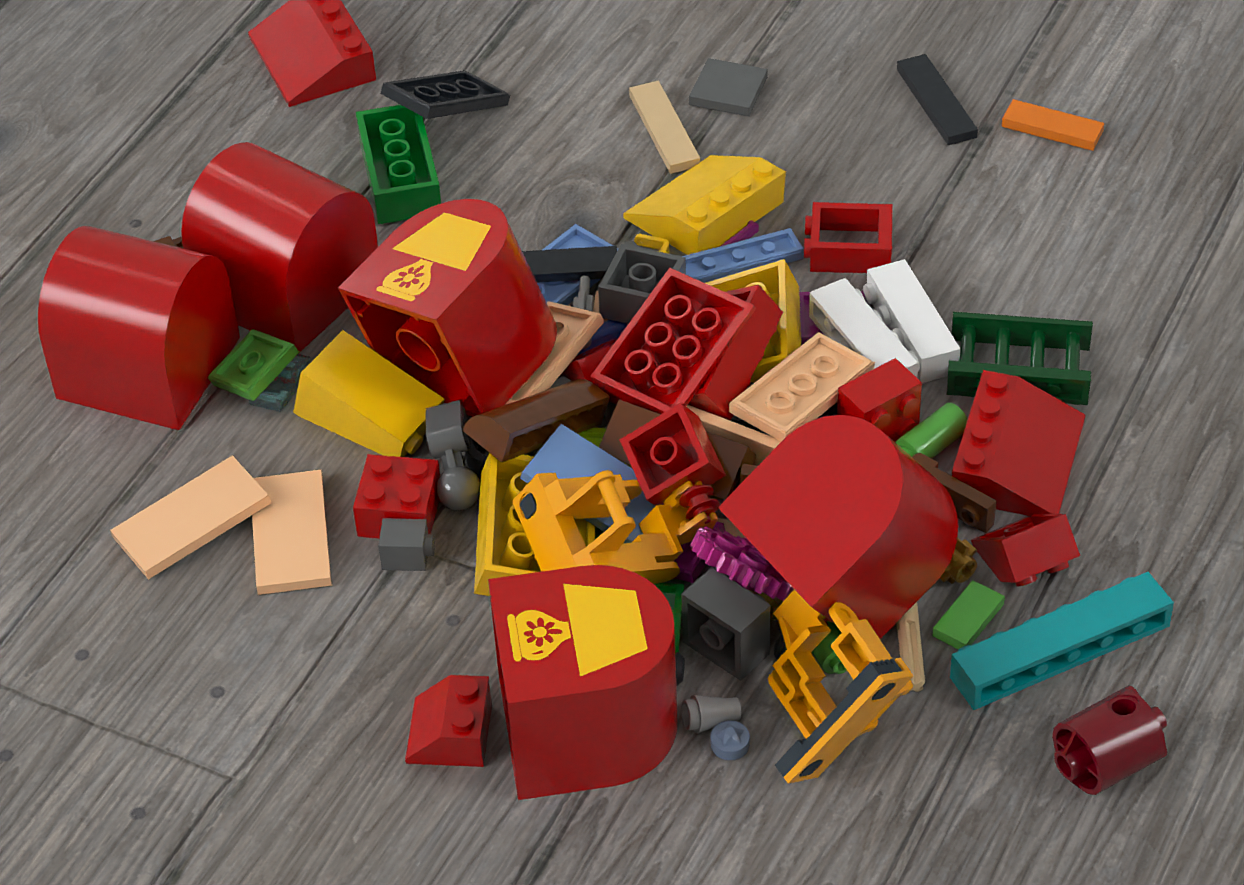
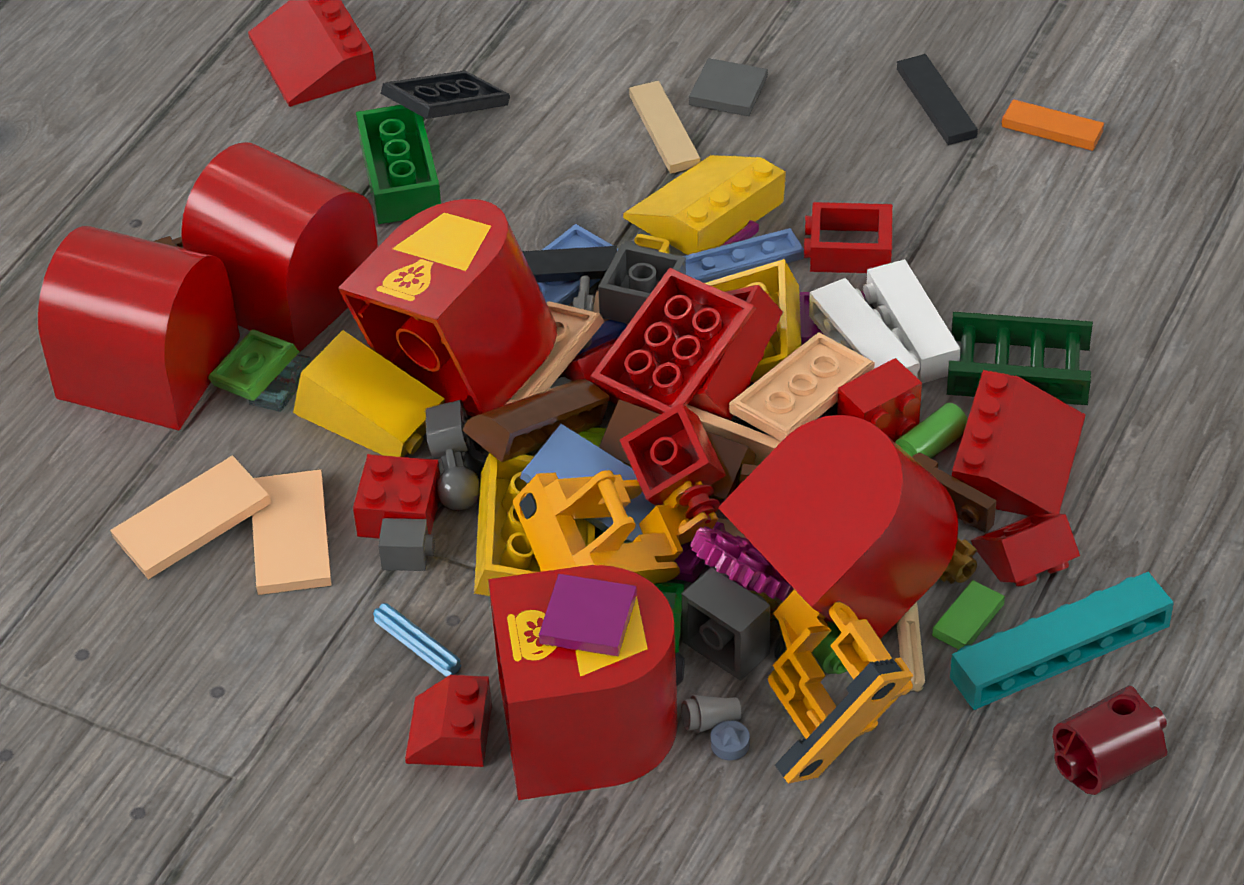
none -> axle [373,603,461,677]
none -> magenta tile [539,574,637,656]

